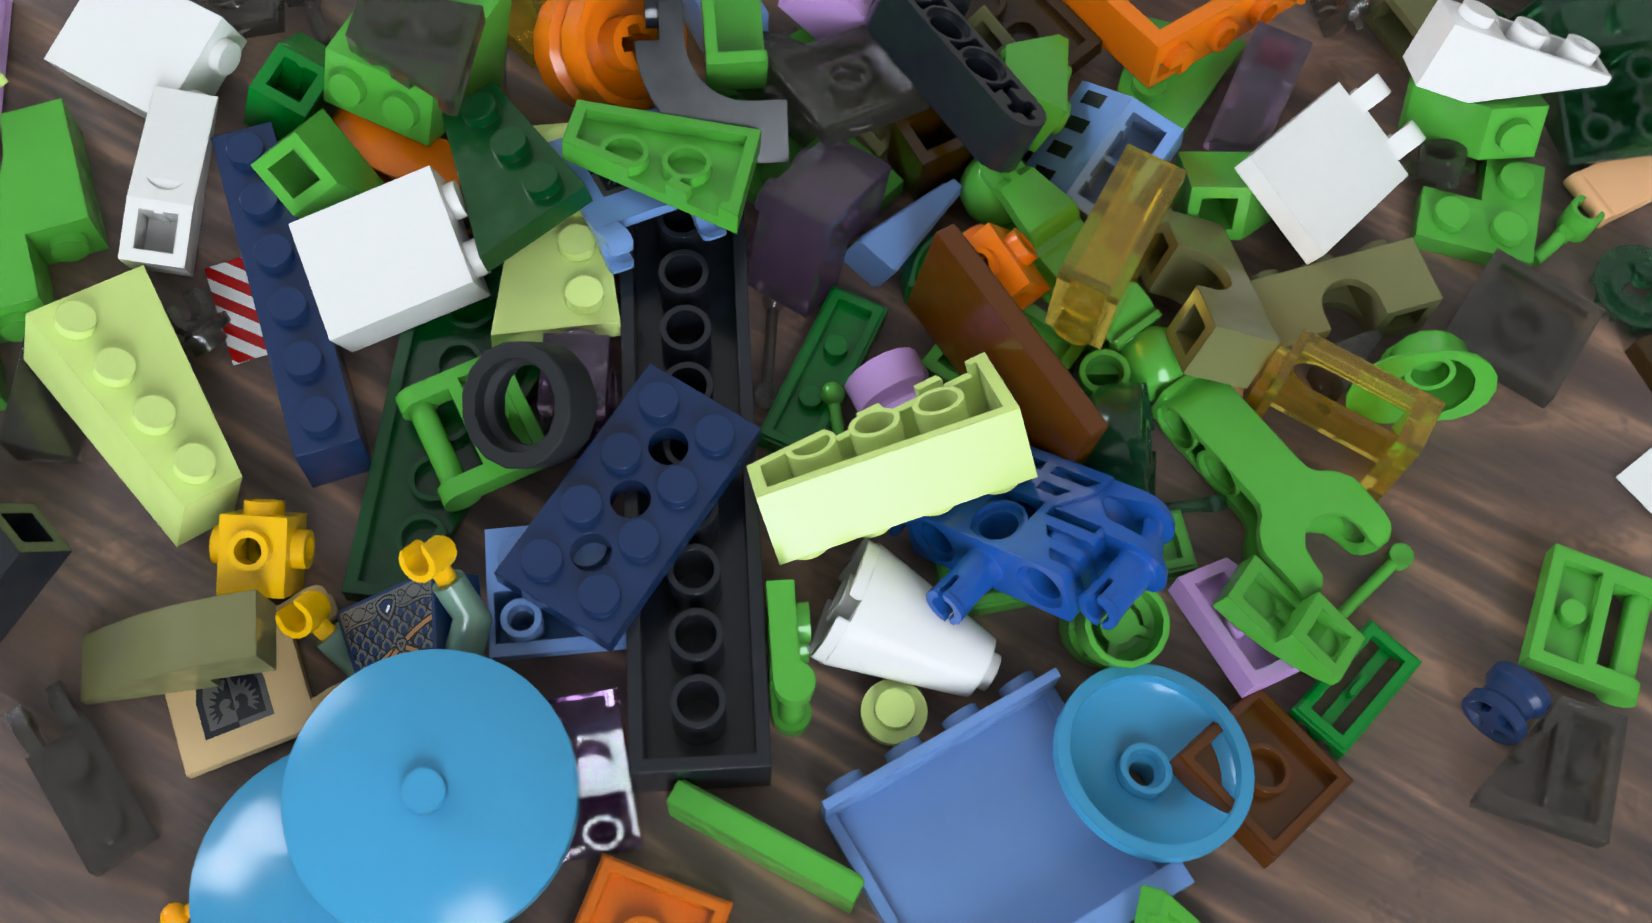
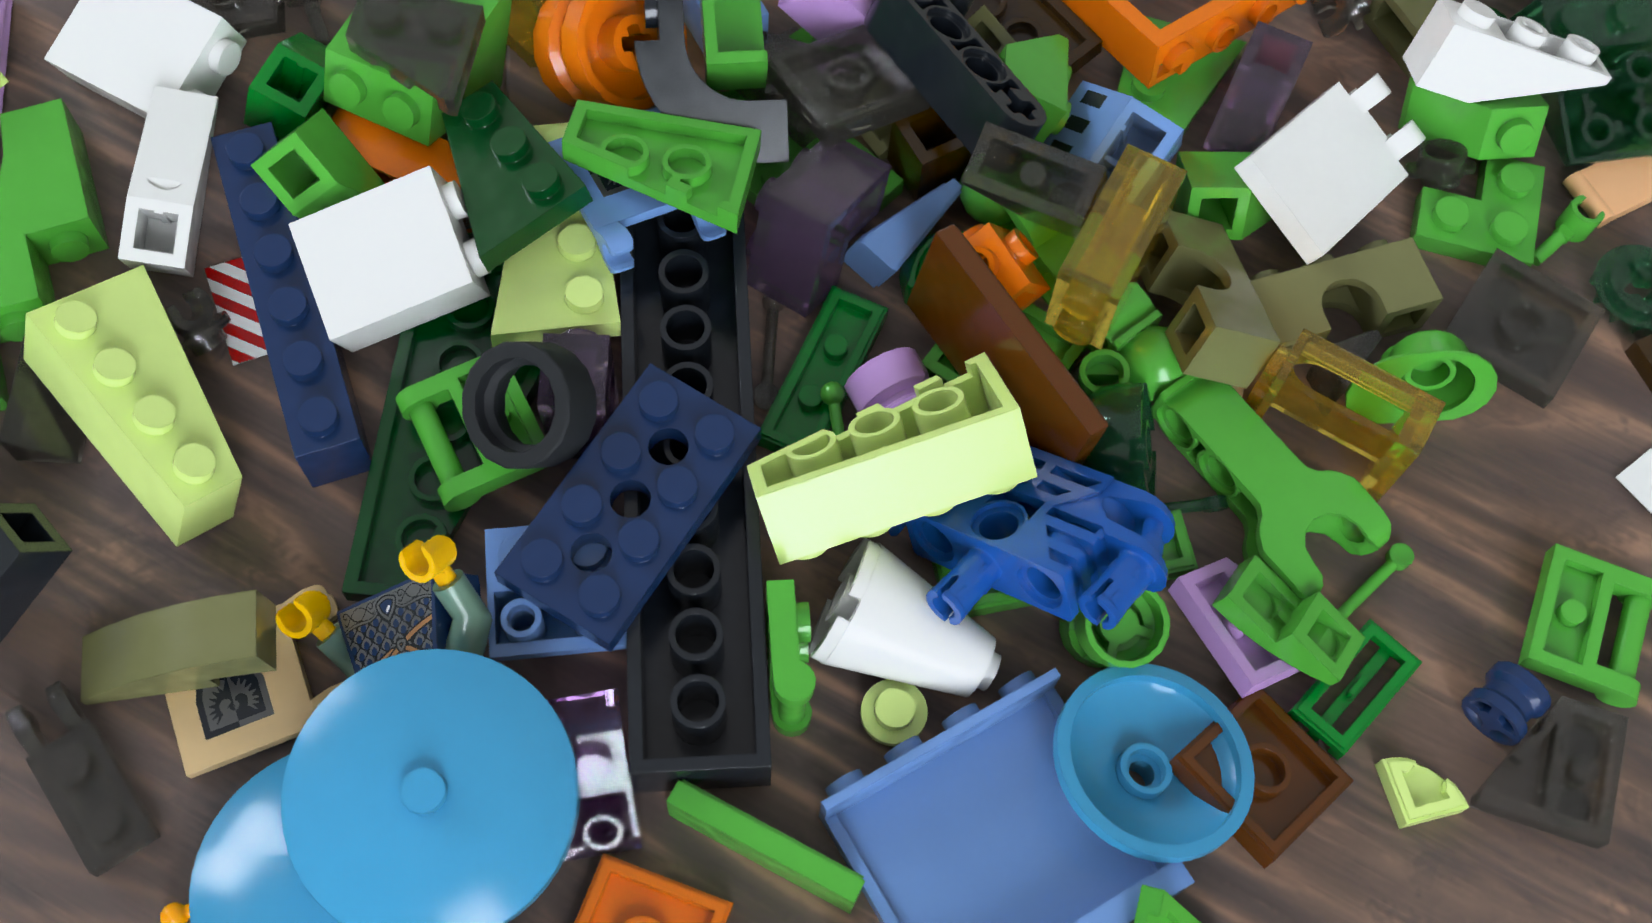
yellow brick [209,499,315,599] -> none
none -> clear smoke slope [961,122,1109,242]
none -> yellowish green tile [1375,757,1469,829]

